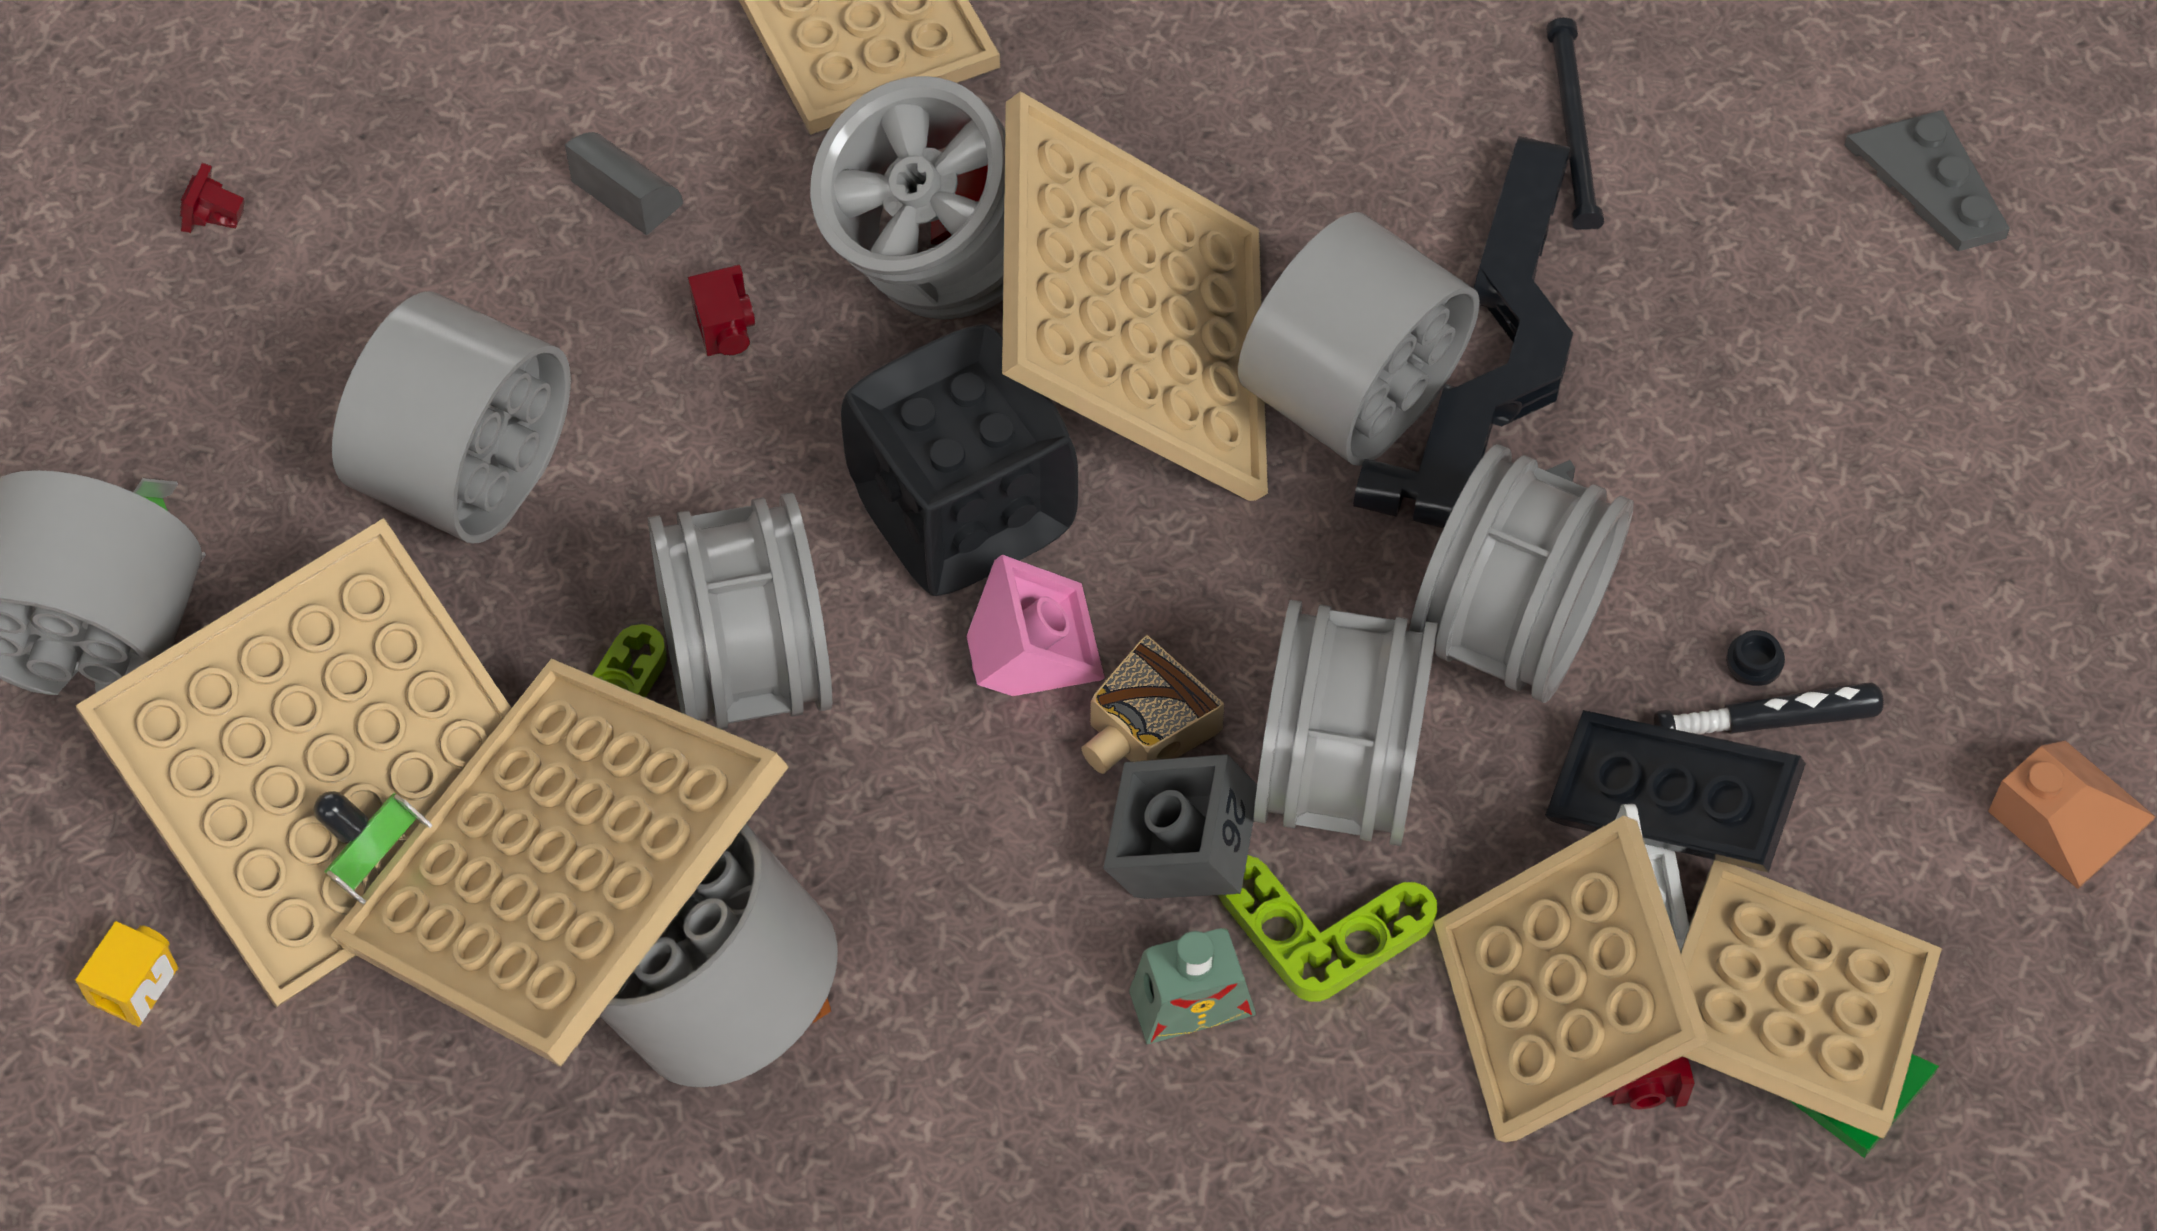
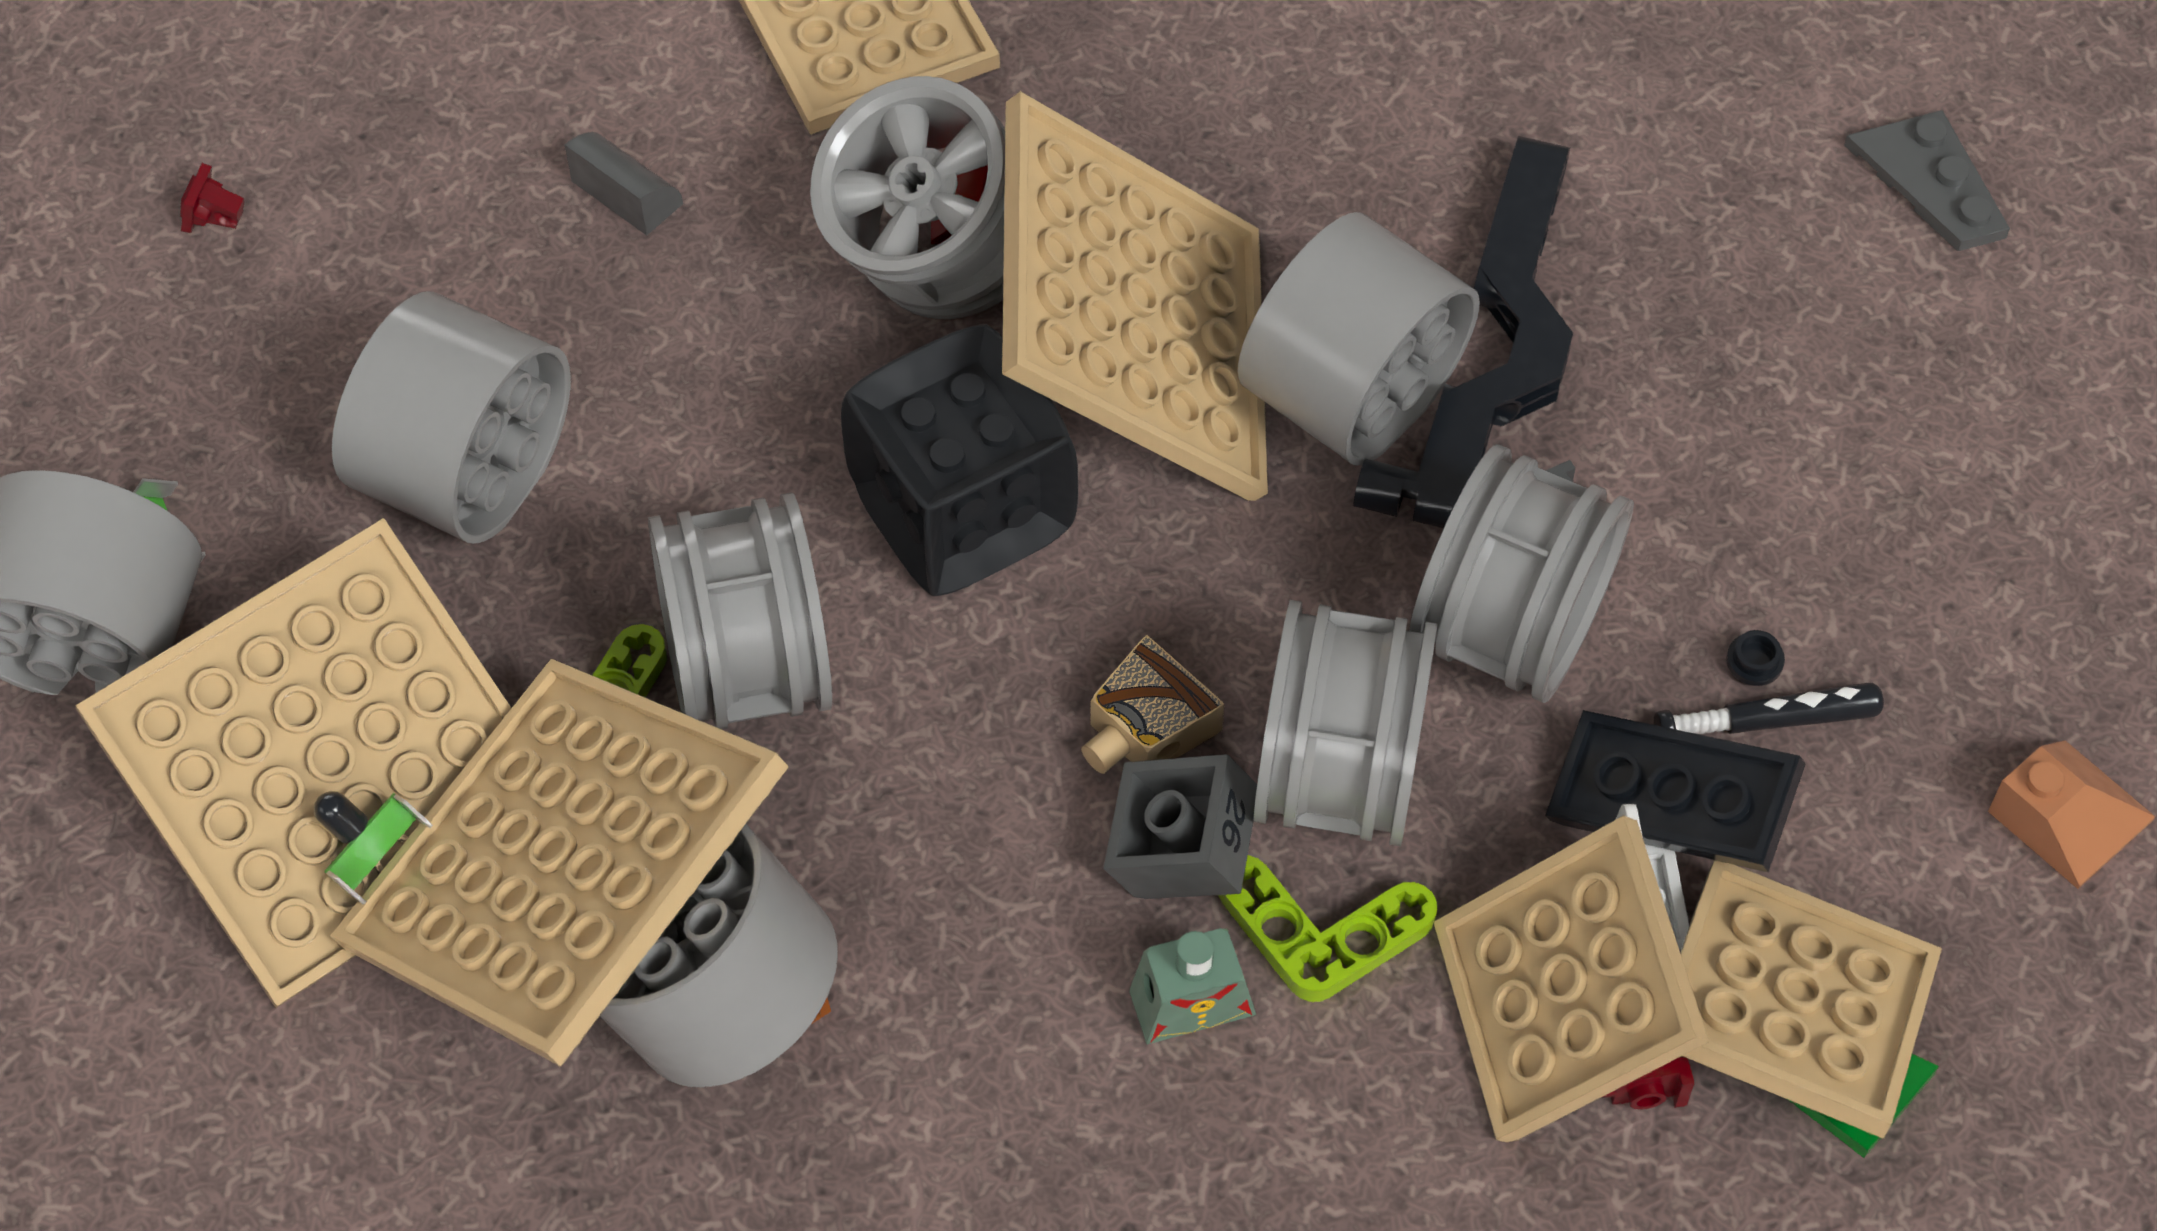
yellow brick [75,921,178,1027] -> none
dark red brick [688,264,756,356] -> none
bright pink slope [966,555,1105,696] -> none
black bar [1546,17,1604,230] -> none

